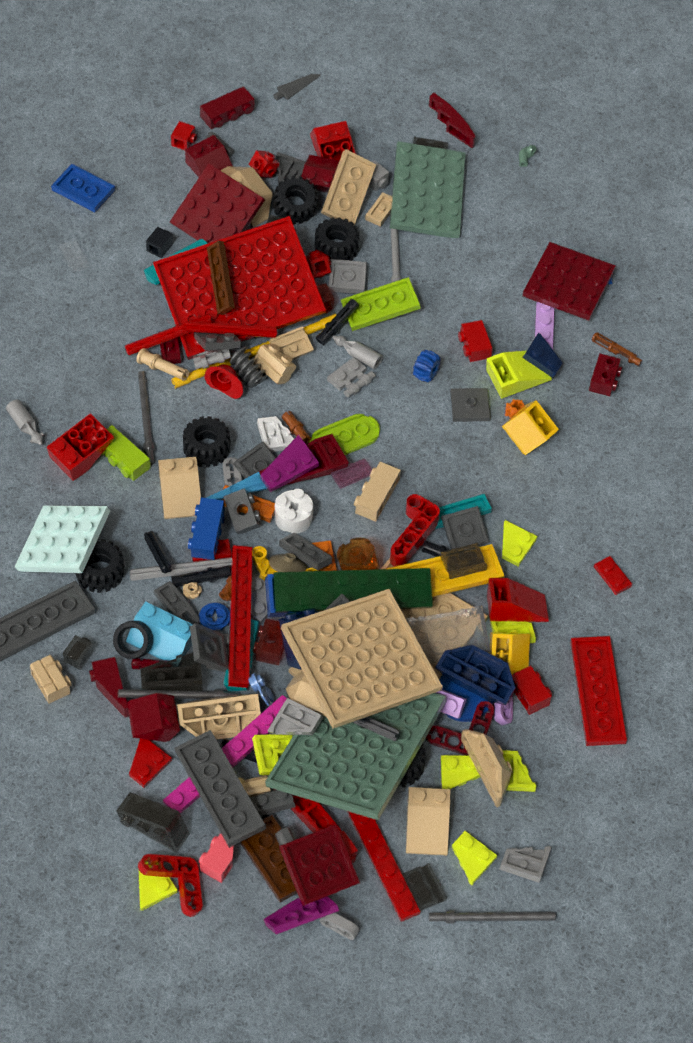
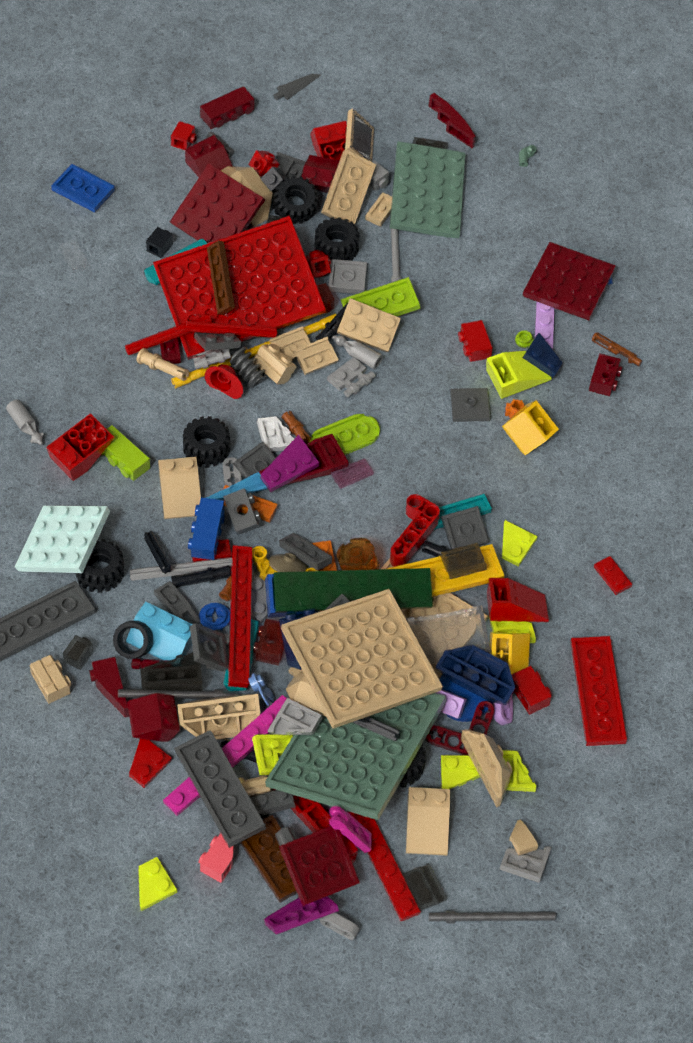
clear smoke wedge [116,792,190,853] -> none
flat silver bar [138,371,155,465] -> none
red beam [138,854,203,917] -> none
tan plate [182,582,202,599] -> none
white brick [275,488,313,534] -> none
tan brick [354,462,401,522] -> none
blue gear [413,350,441,382] -> none
neon yellow wing [452,831,497,885] -> none
none -> black brick [260,167,287,192]
none -> tan plate [294,337,339,375]
none -> dark pink hinge [329,806,371,853]
none -> tan plate [337,298,401,353]
none -> tile [345,109,374,162]
none -> tan slope [509,820,538,856]
none -> lime plate [515,330,533,348]

